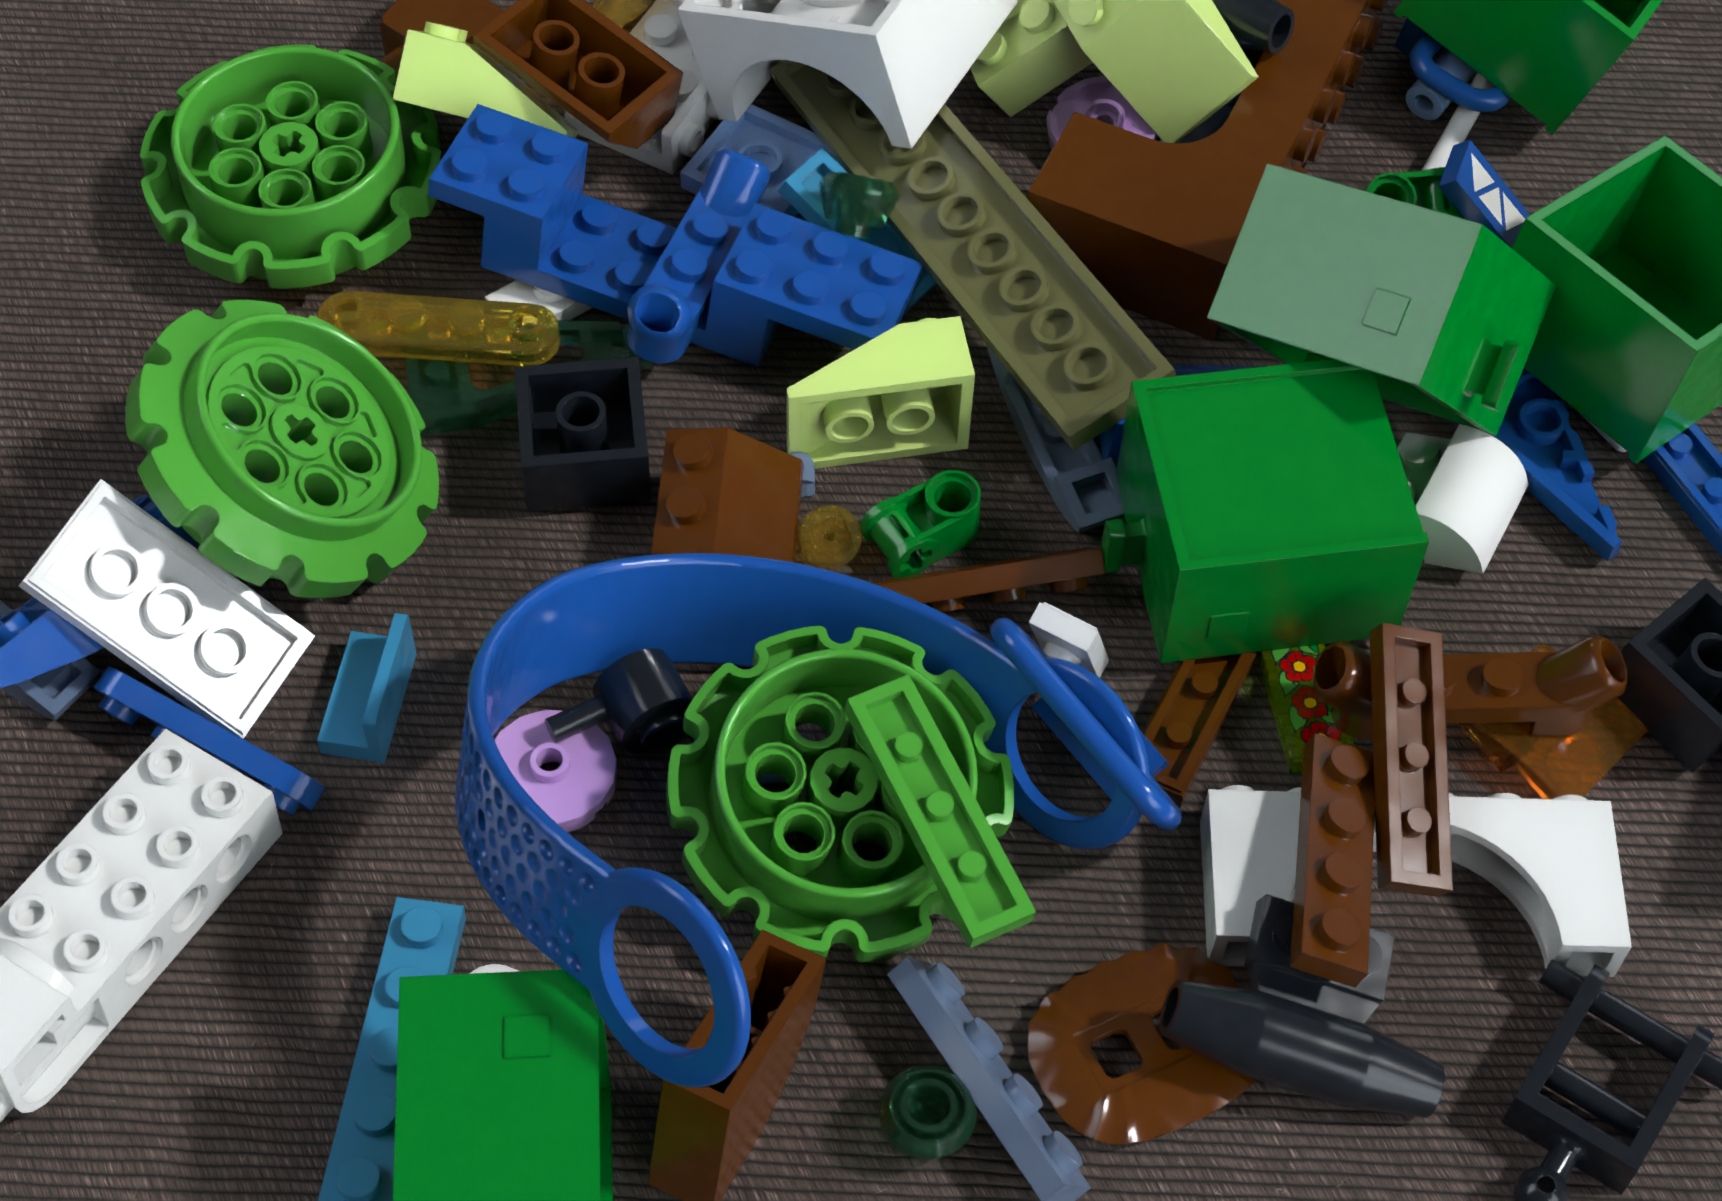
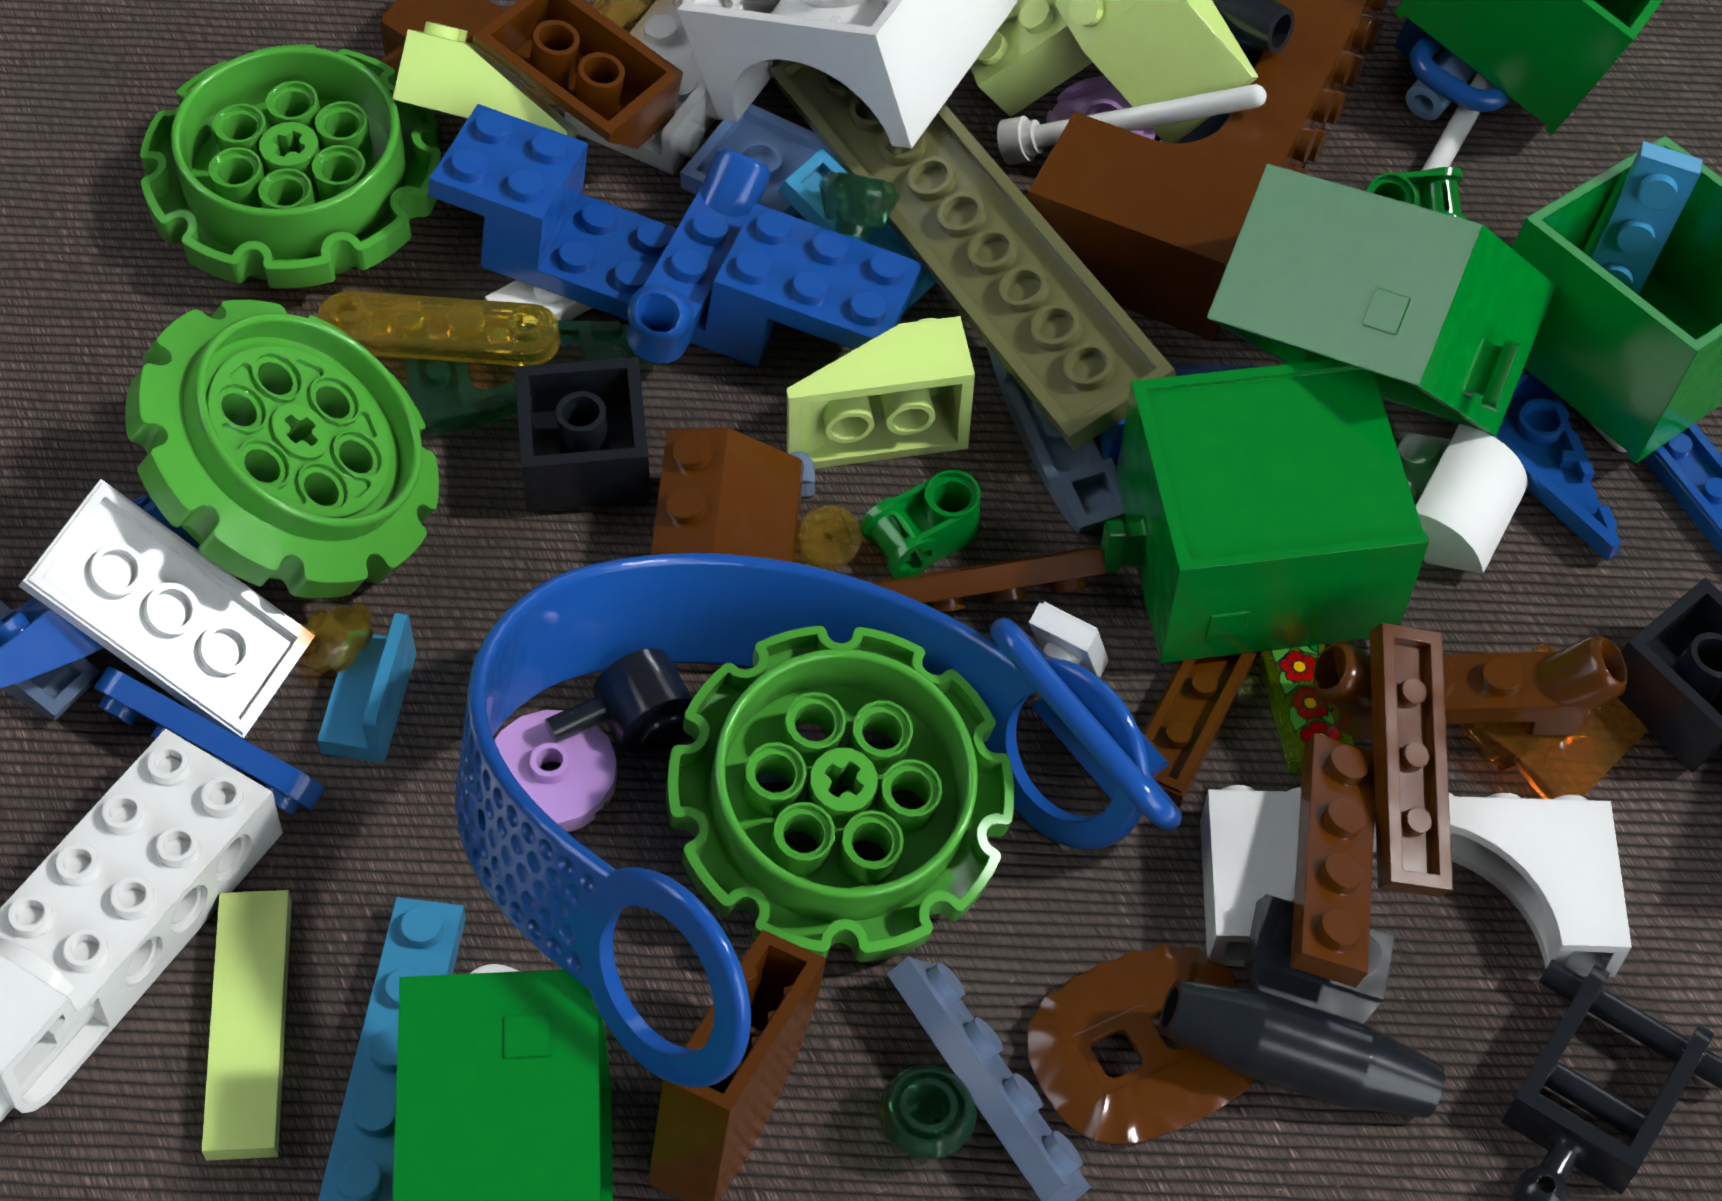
bright green plate [844,674,1036,949] -> none
blue tile [1439,140,1530,248] -> none
none -> yellowish green tile [202,890,292,1161]
none -> clear yellow plant [307,604,374,674]
none -> white piece [997,84,1267,165]
none -> dark azure plate [1587,141,1703,295]

